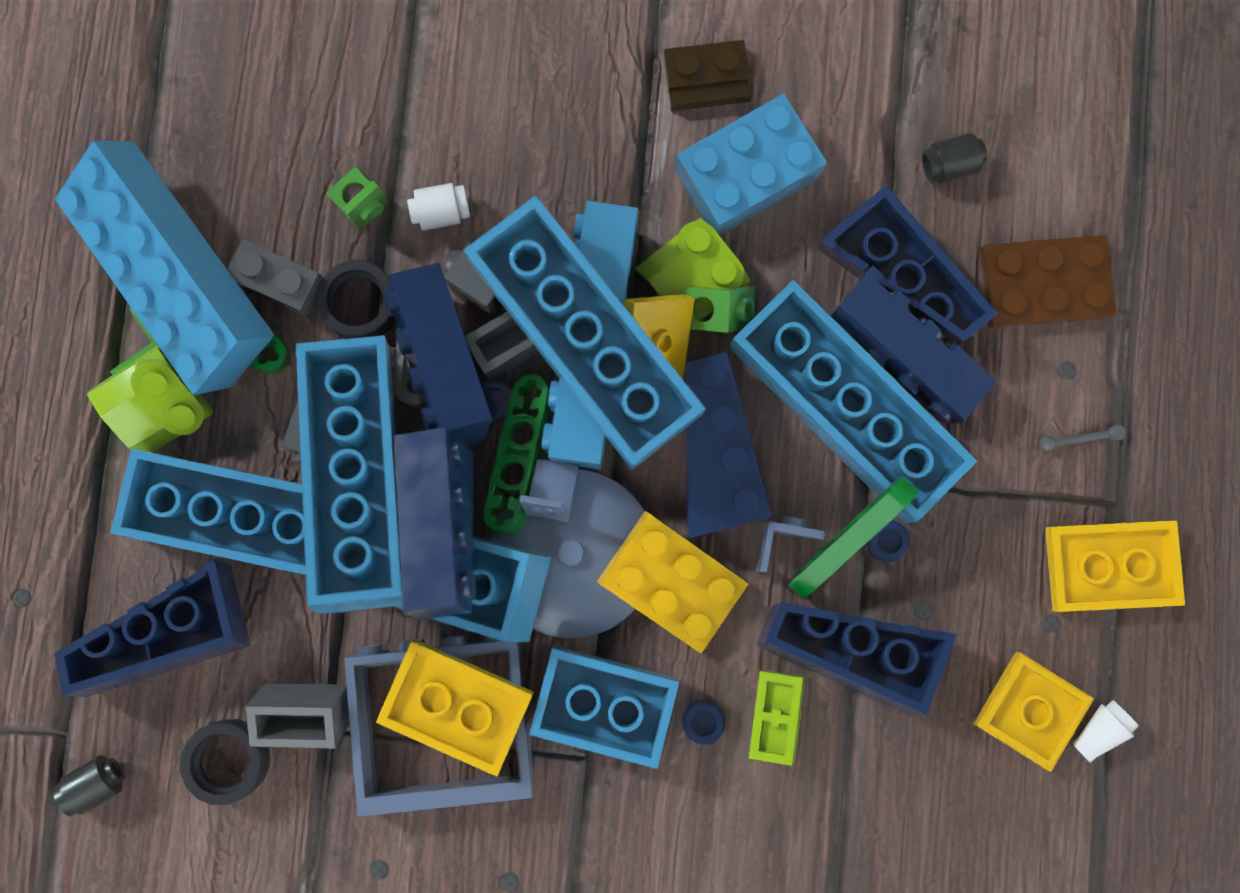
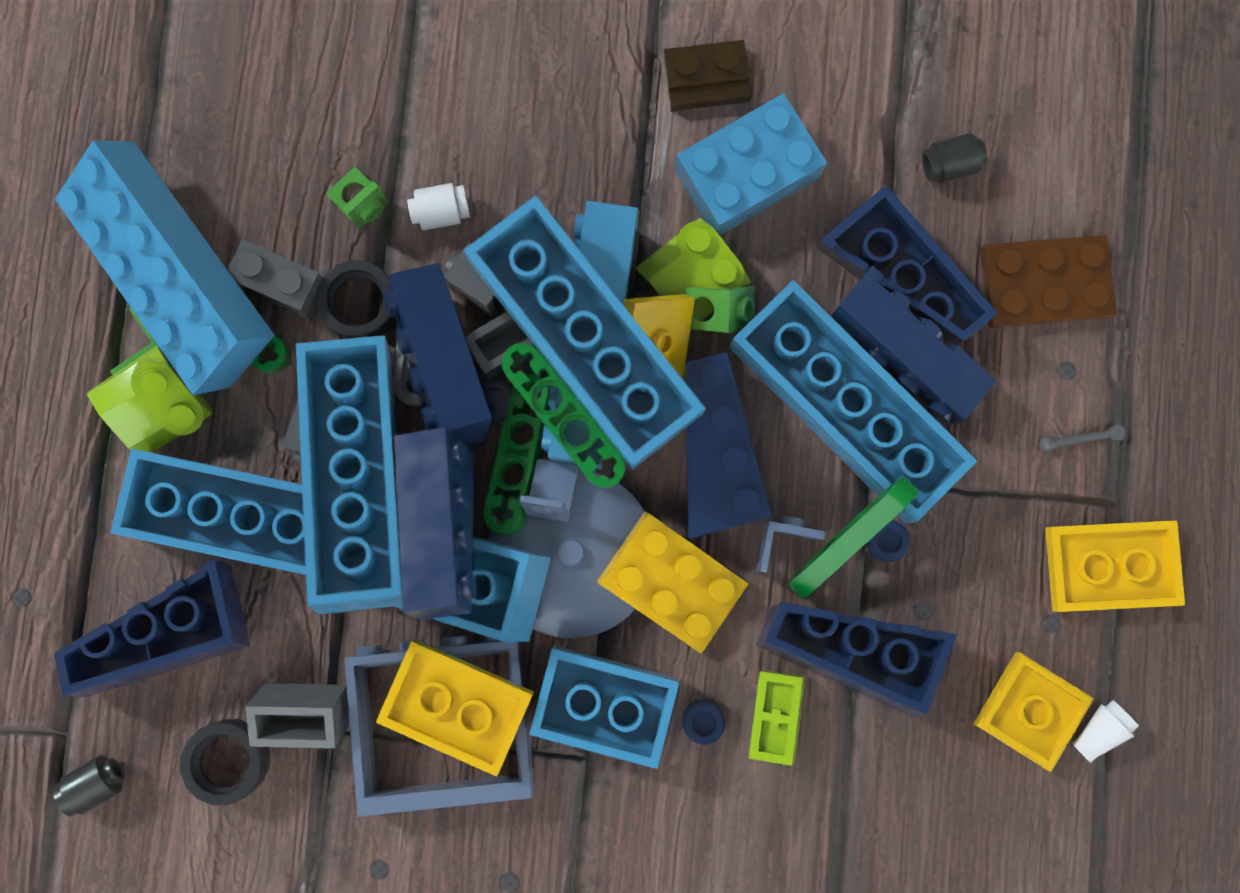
none -> green beam [502,343,625,489]

